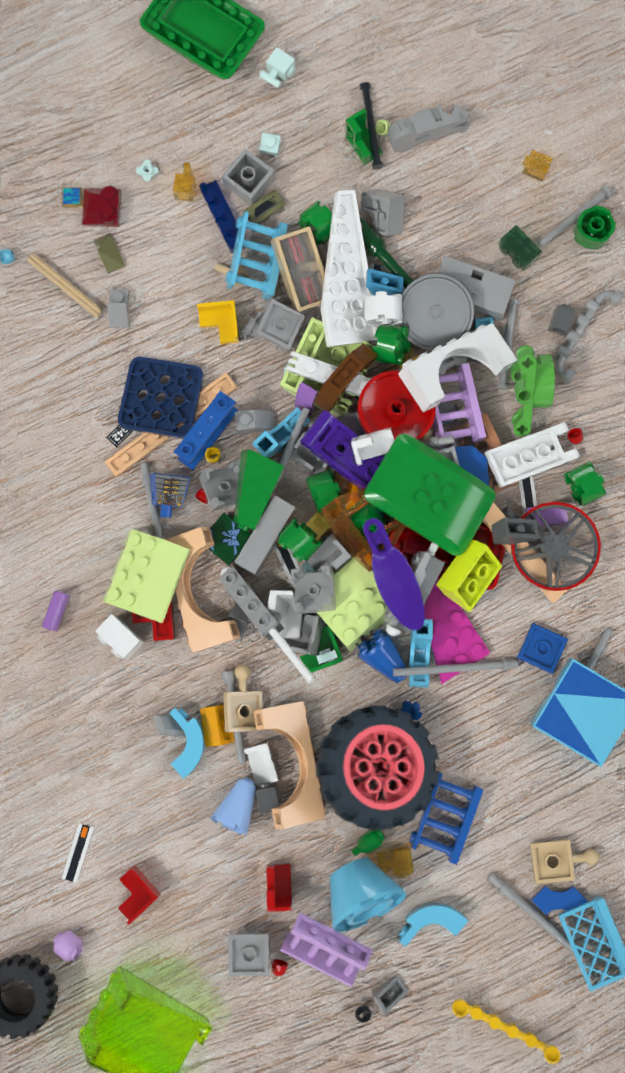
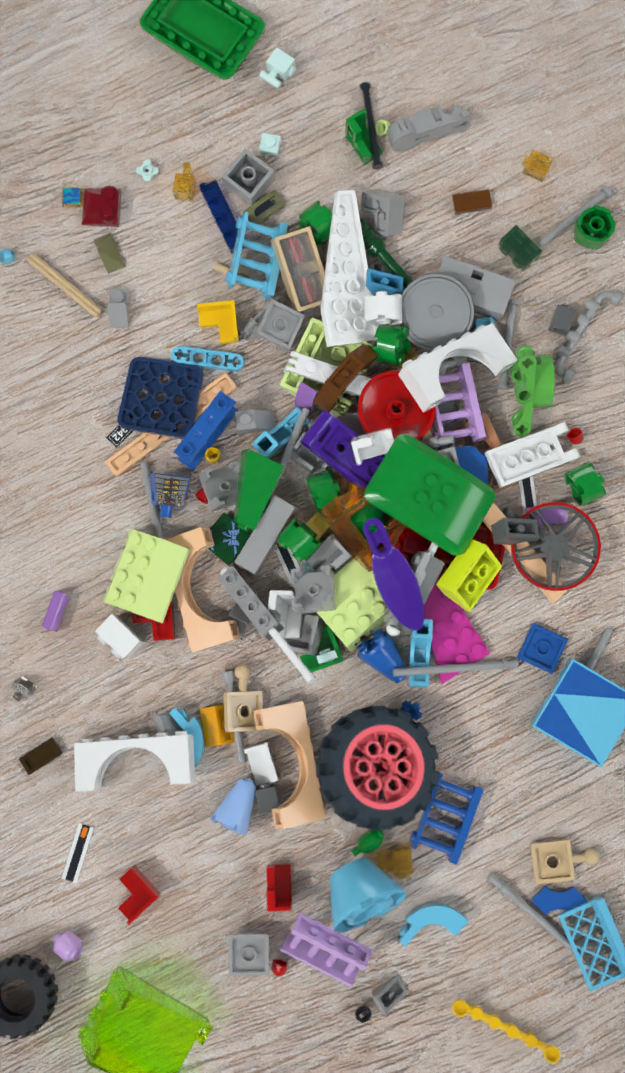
none -> clear smoke tile [11,676,38,701]
none -> dark brown tile [19,737,63,775]
none -> white arch [74,731,195,792]
none -> medium azure beam [171,346,244,372]
none -> reddish brown tile [452,189,492,215]

